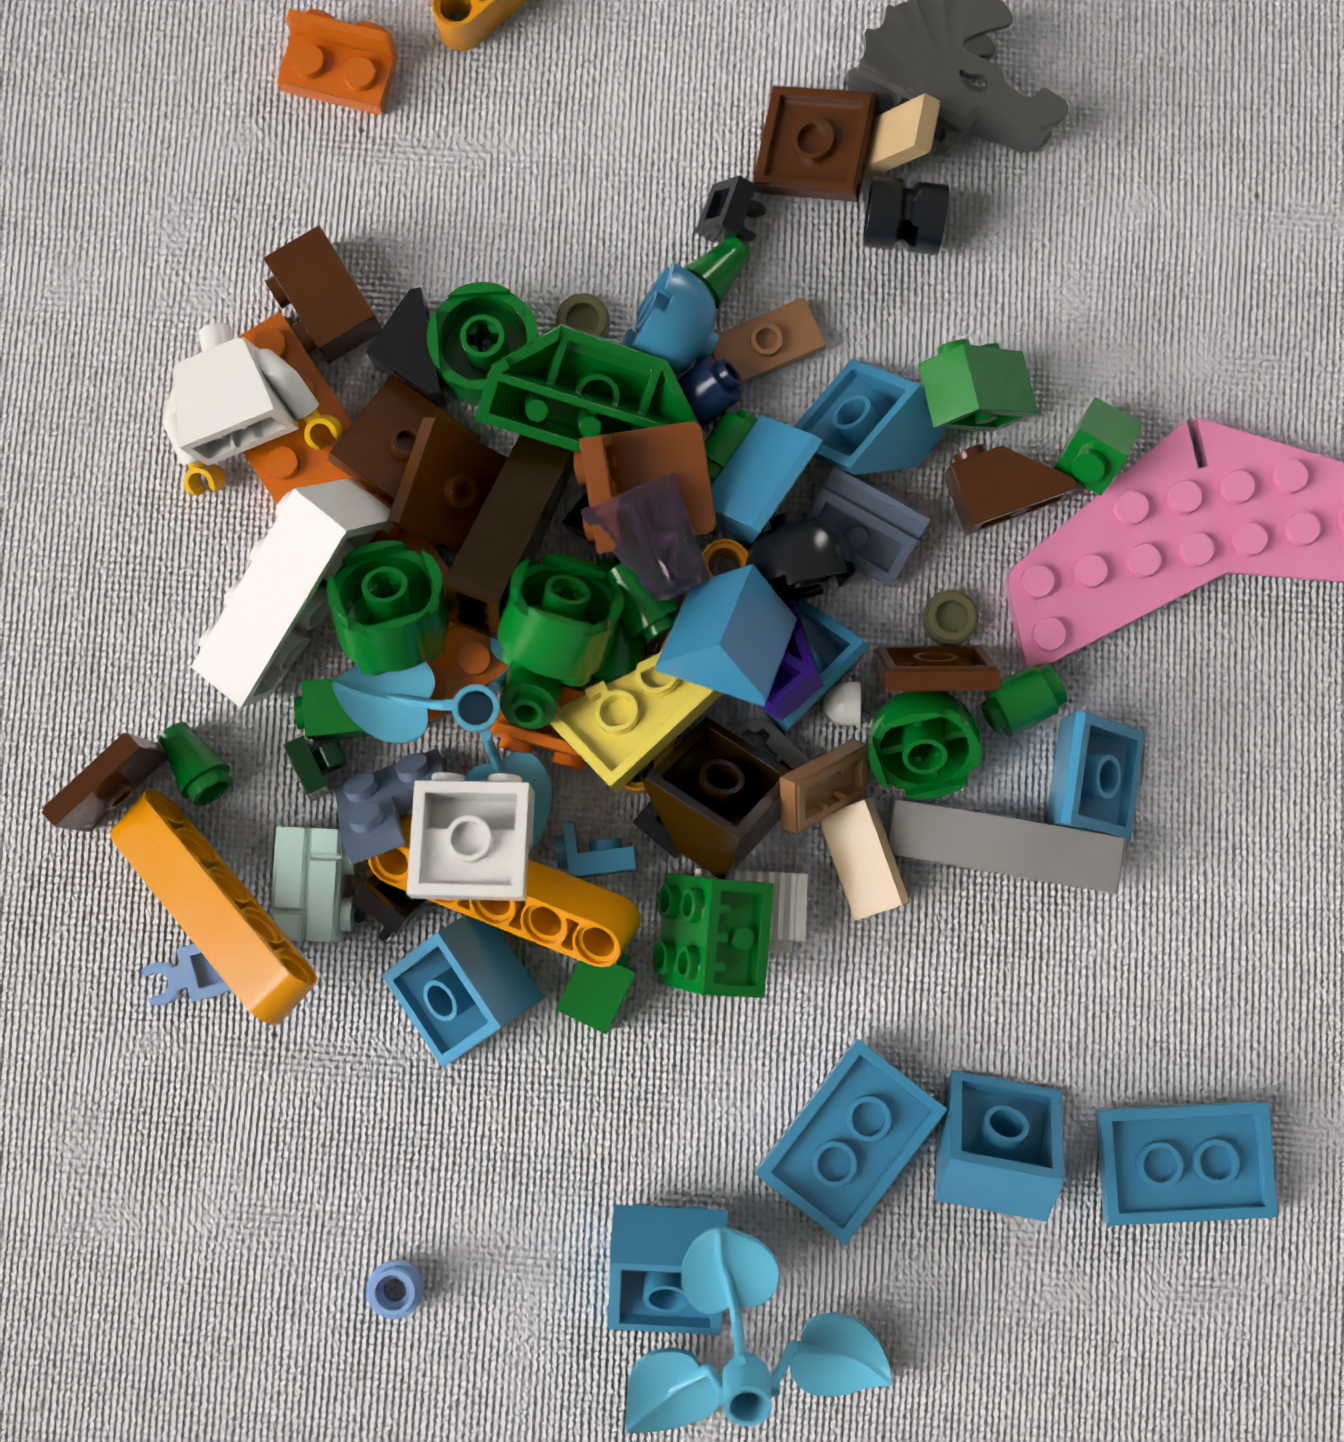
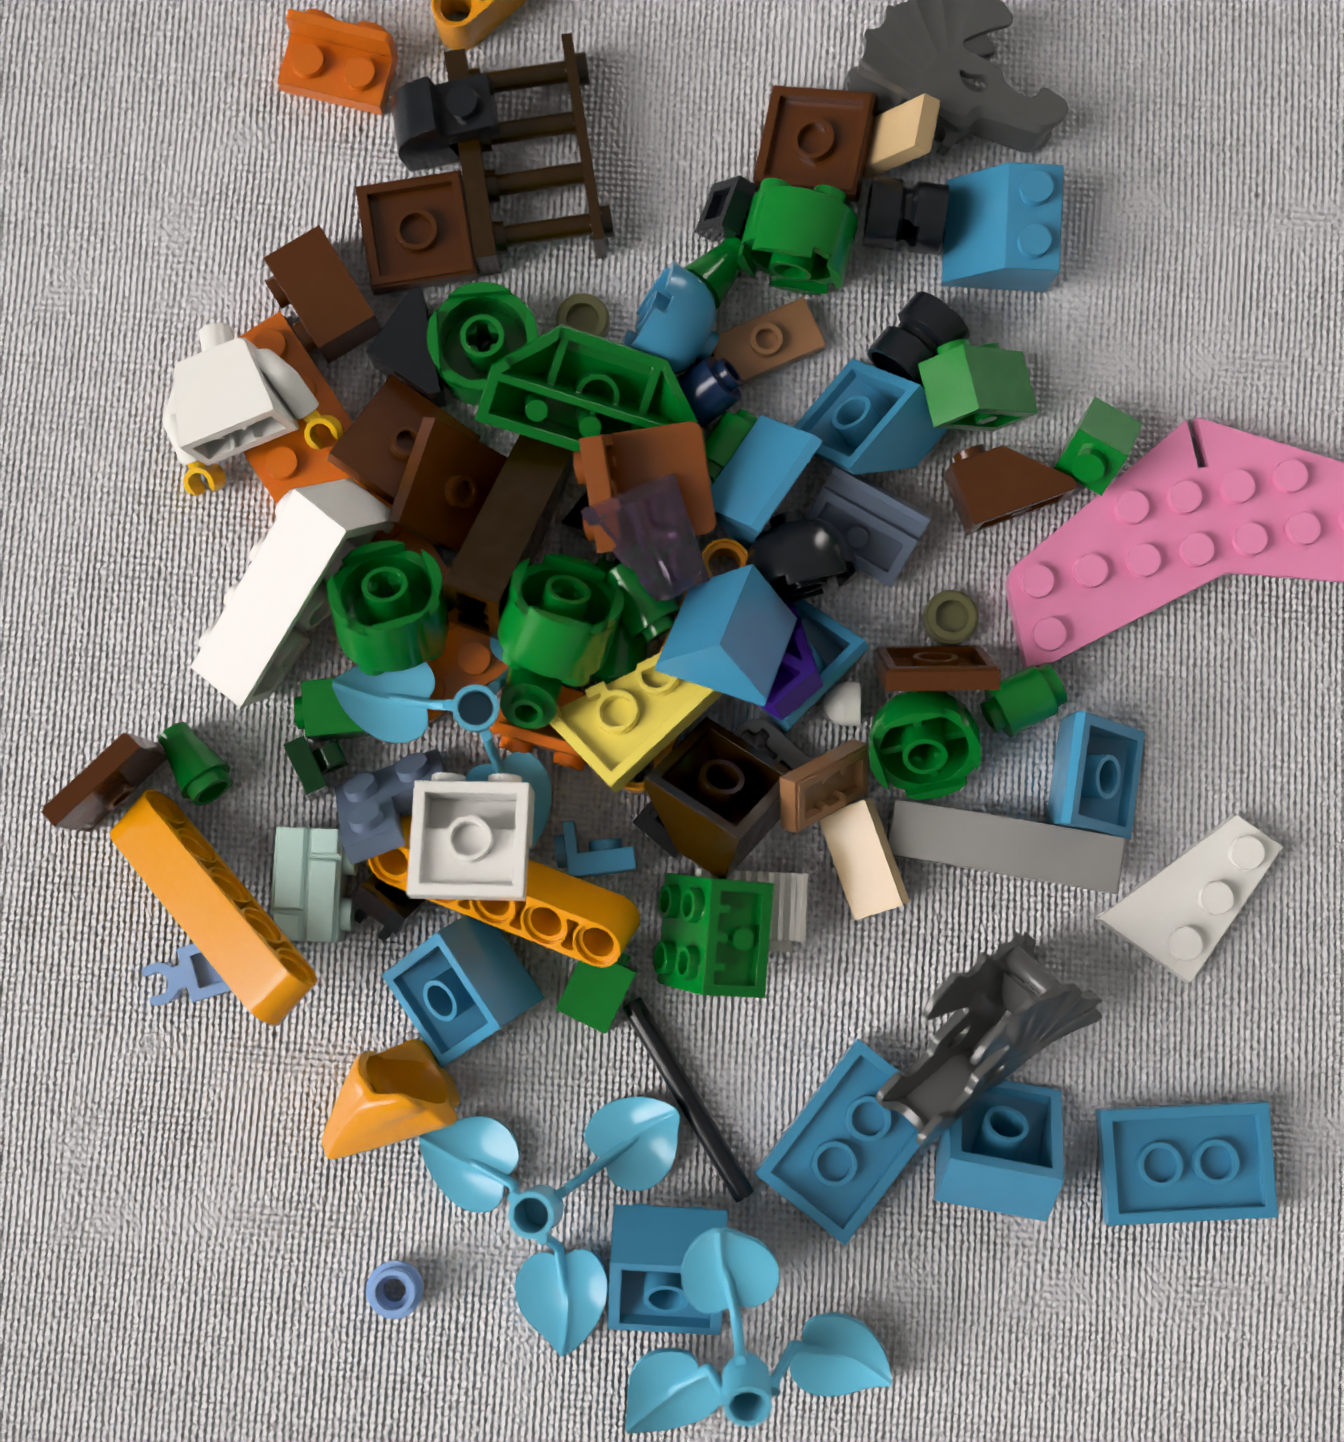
none -> light orange hat [322,1039,460,1159]
none -> reddish brown plate [355,170,479,295]
none -> black brick [391,73,500,172]
none -> medium azure plant [419,1096,681,1357]
none -> dark brown fence [444,33,614,276]
none -> black bar [622,996,755,1203]
none -> green brick [737,178,858,295]
none -> black wheel [867,291,970,389]
none -> dark grey animal [876,931,1103,1147]
none -> dark azure slope [941,162,1064,292]
none -> white wing [1094,815,1283,983]

